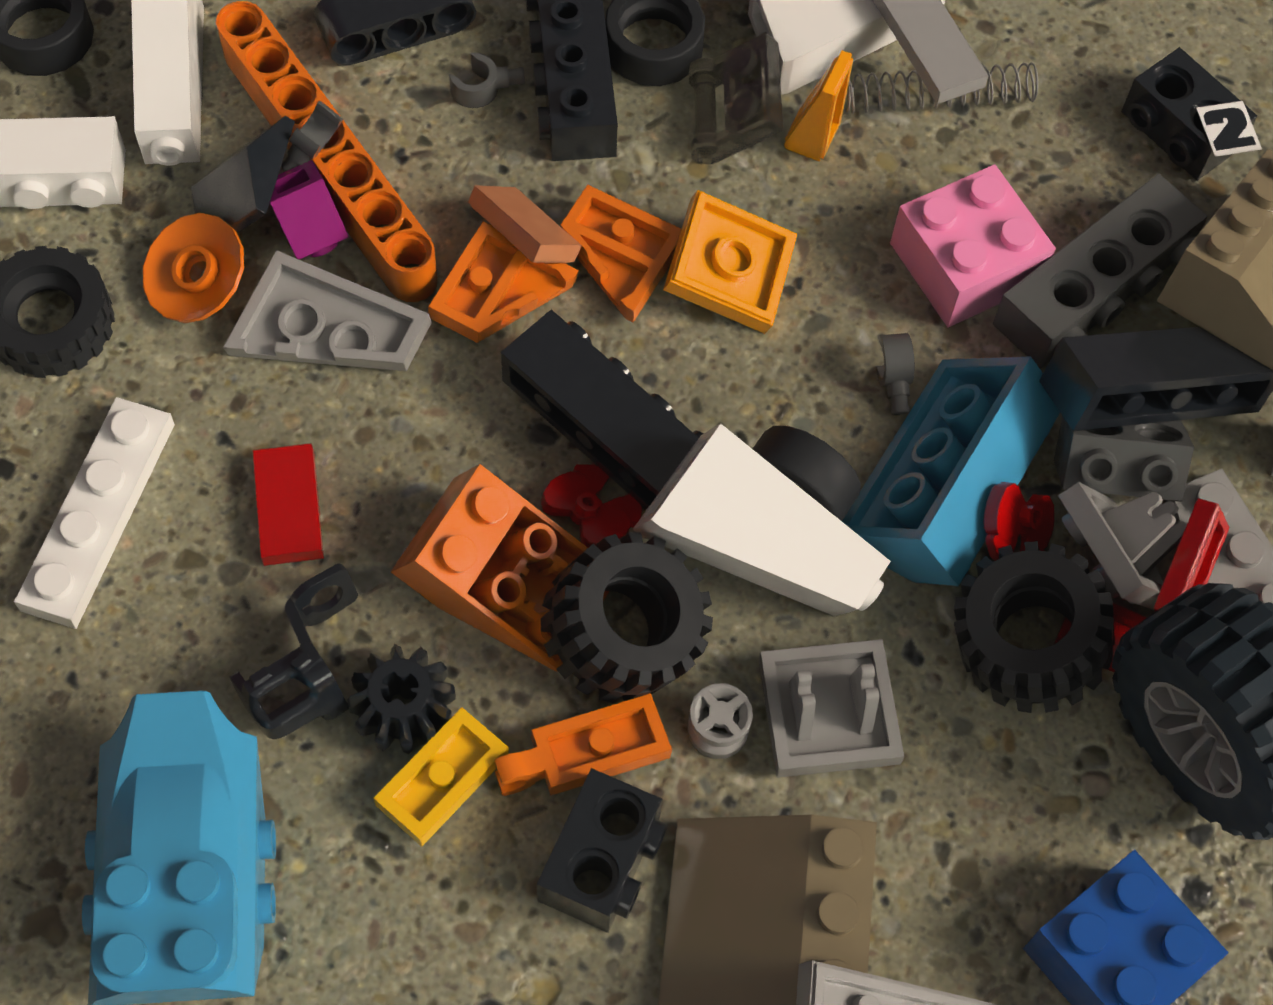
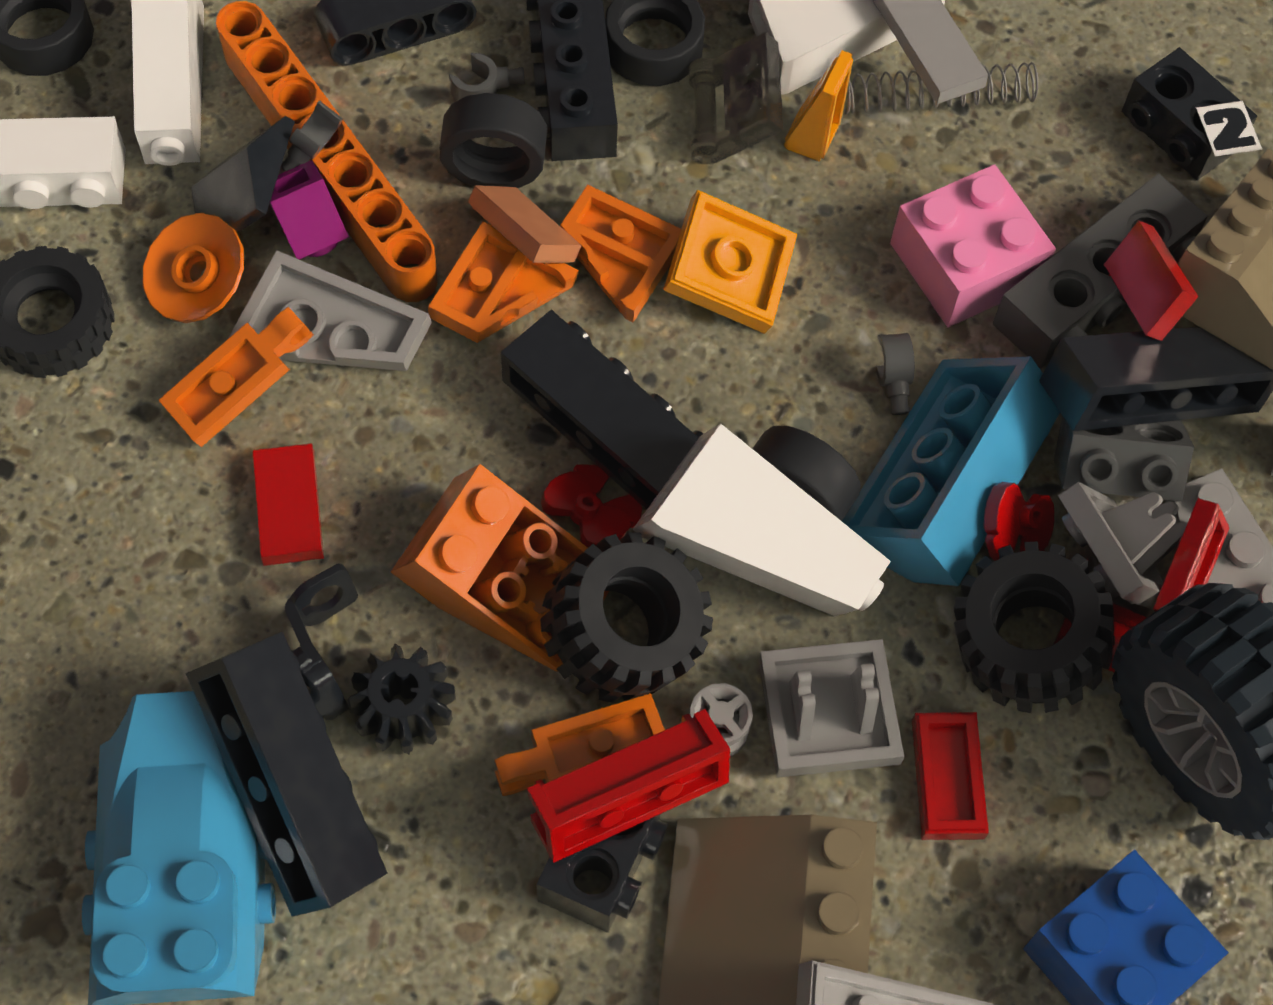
white plate [14,397,175,629] -> none
yellow plate [373,707,509,847] -> none
none -> orange plate [159,307,314,447]
none -> black brick [186,631,388,917]
none -> black tyre [439,93,547,188]
none -> red container [527,709,730,863]
none -> red tile [912,712,989,840]
none -> red tile [1104,220,1199,341]

